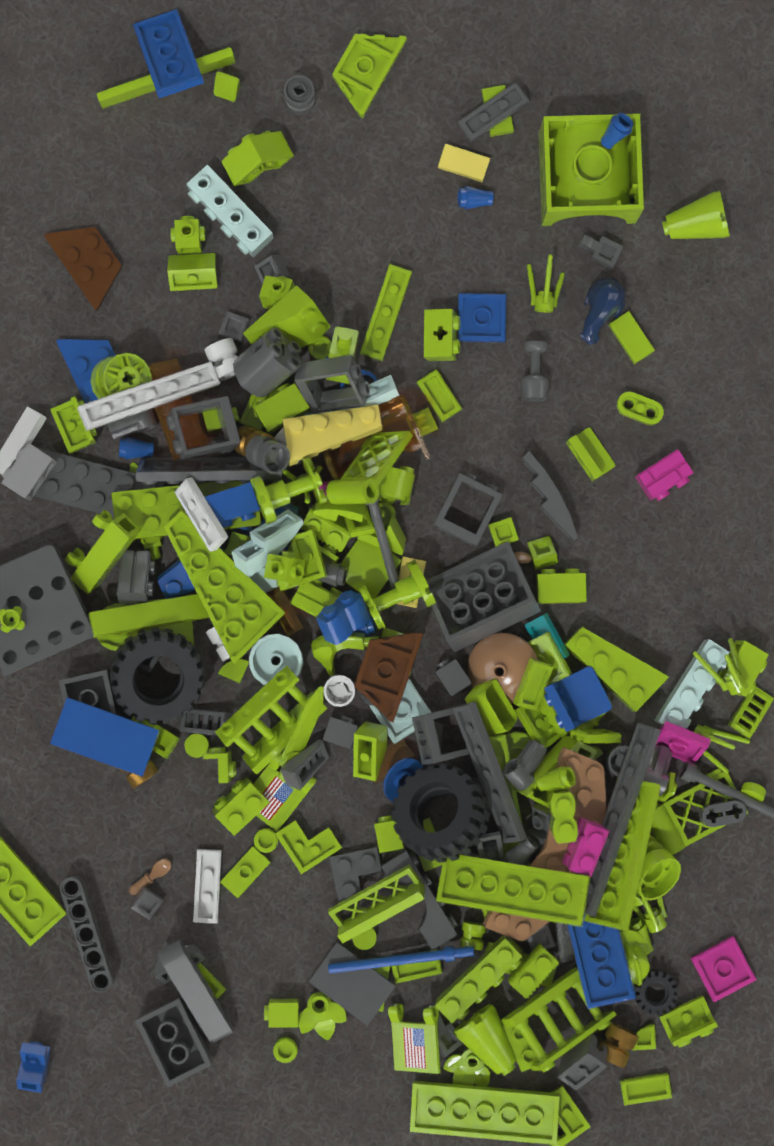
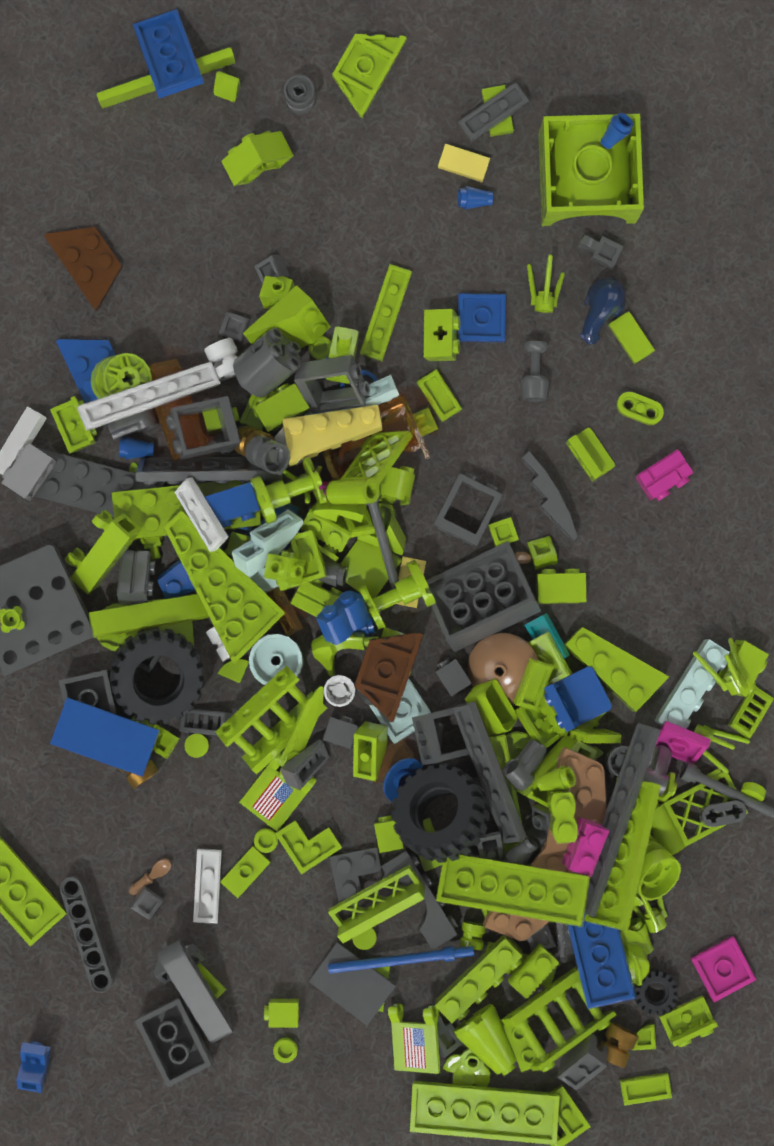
lime panel [167,253,218,291] -> none
lime brick [171,216,205,254] -> none
light aqua brick [187,165,274,257] -> none
lime bracket [203,747,236,783] -> none
lime bracket [212,777,270,836] -> none
lime plate [299,992,347,1040] -> none
lime tile [392,949,442,984] -> none
lime cone [662,190,730,239] -> none

